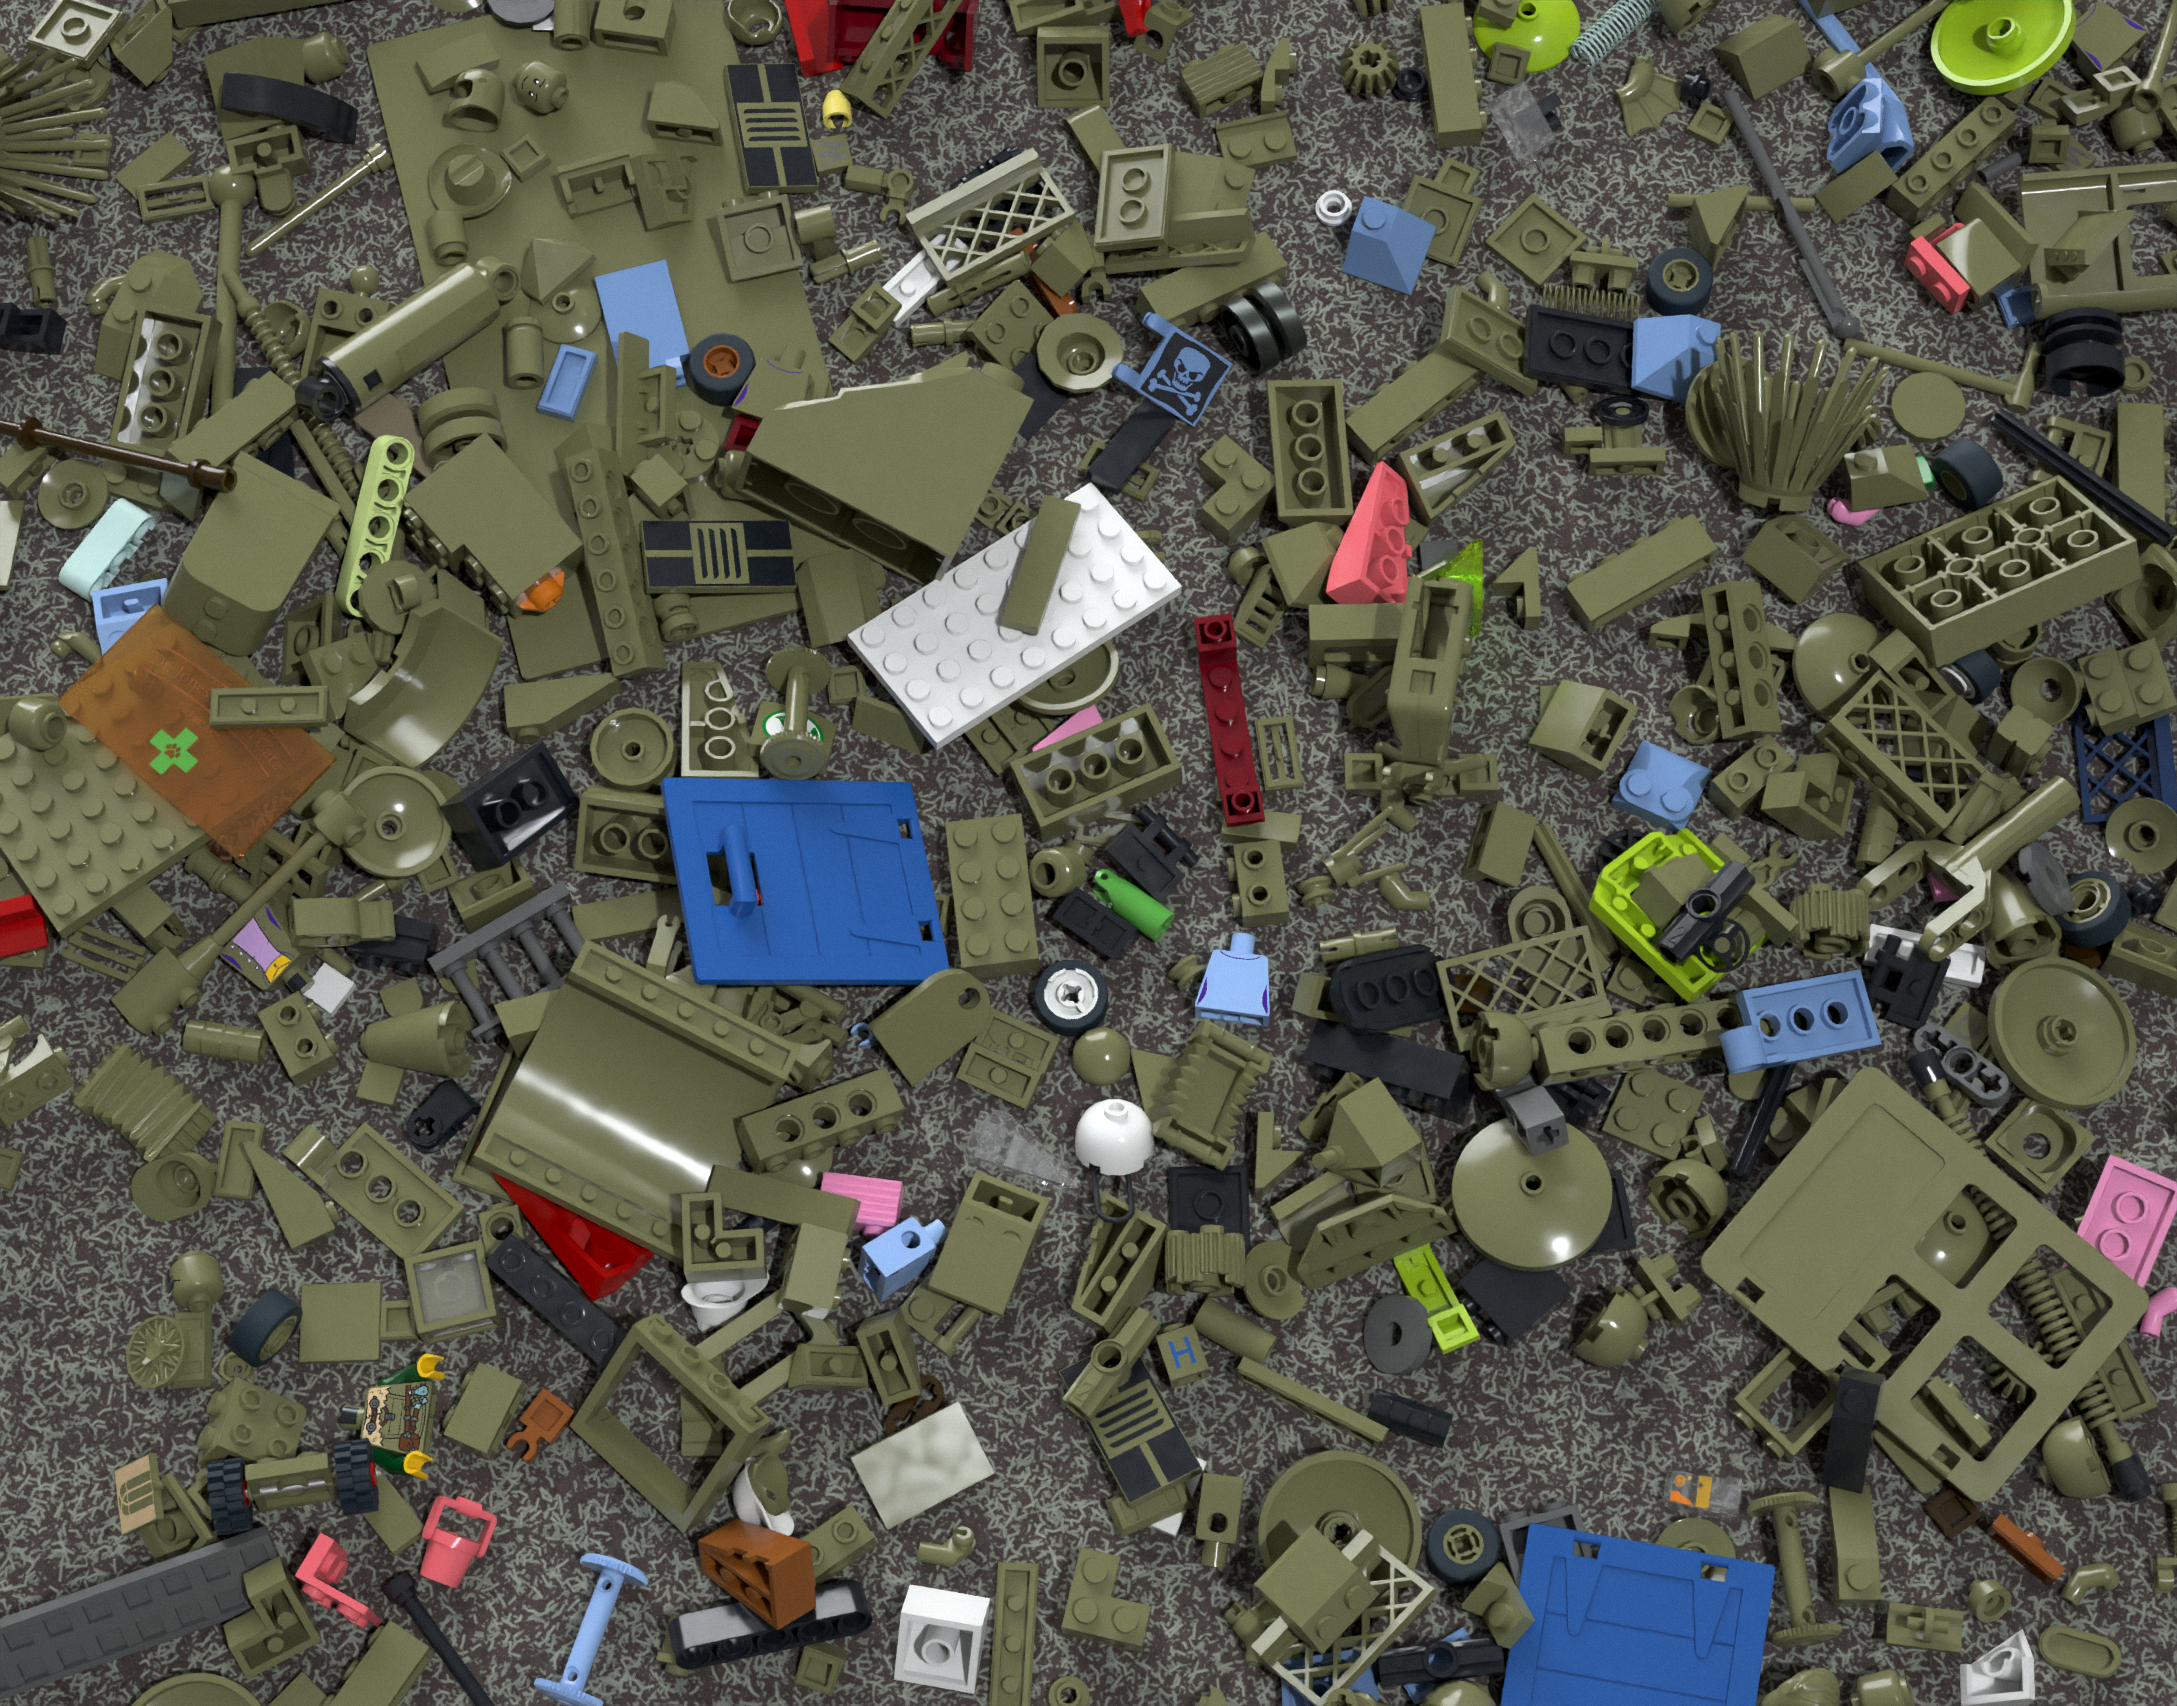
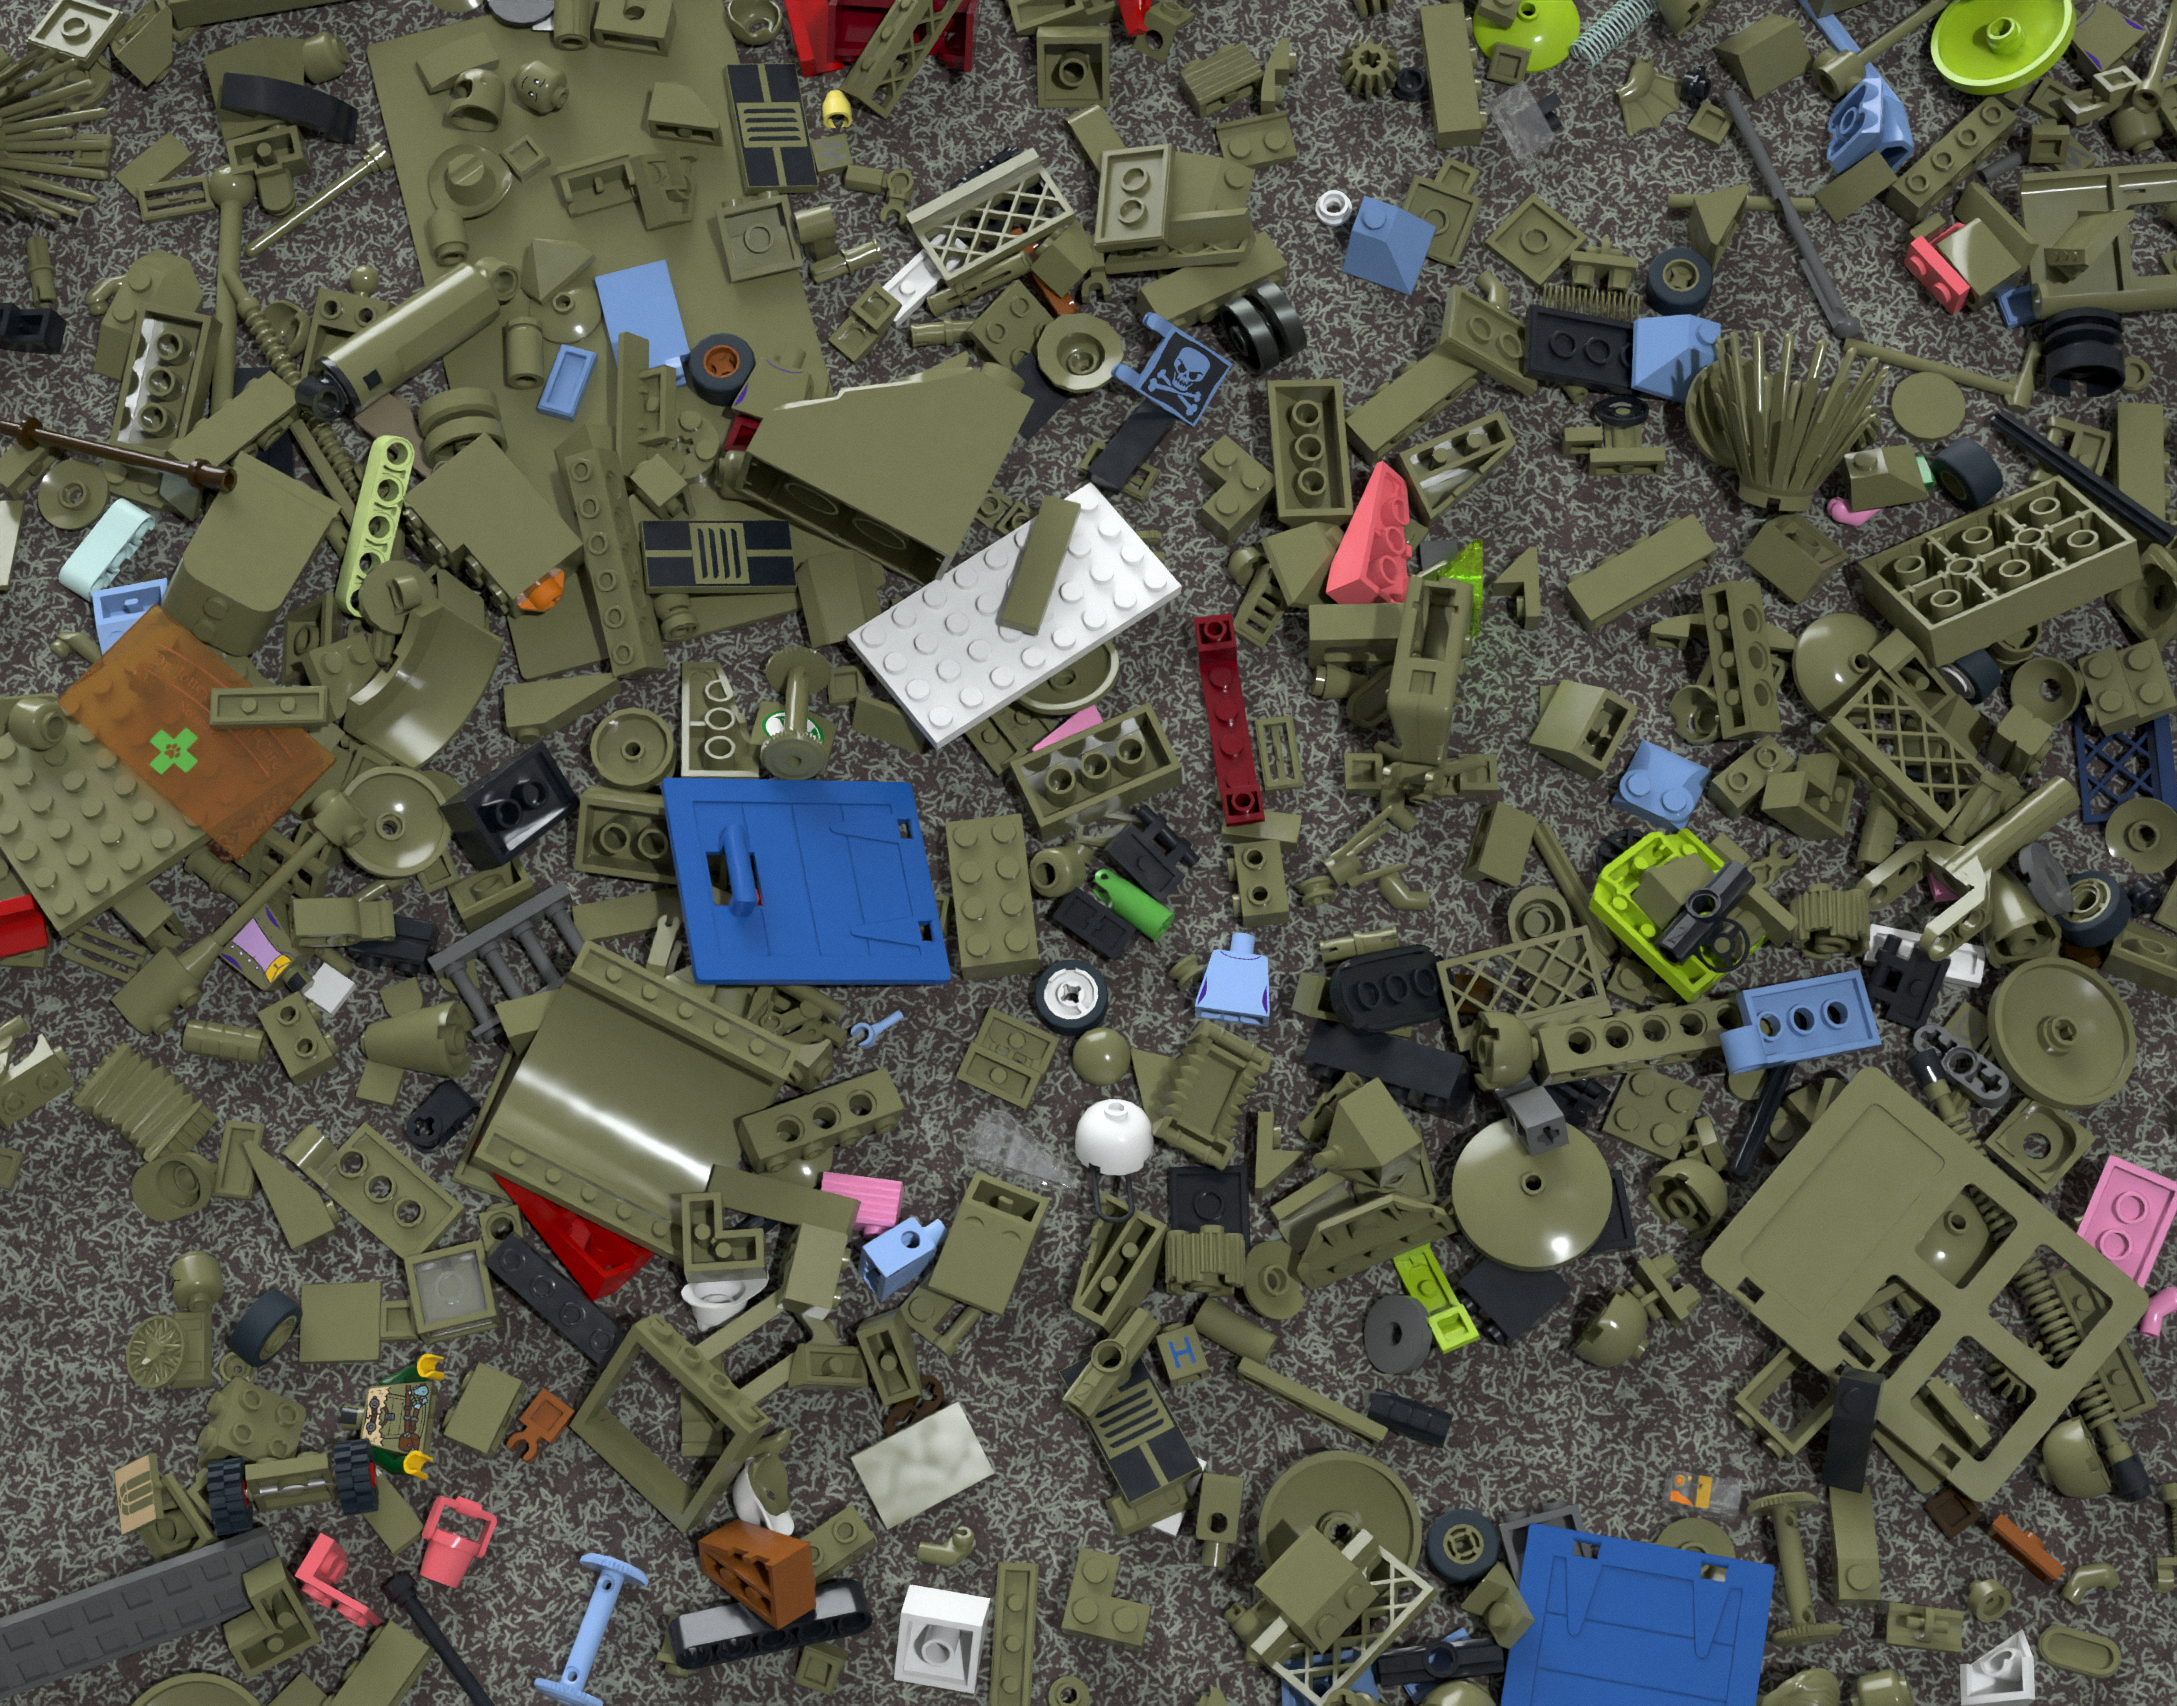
olive tile [867,969,990,1087] -> none

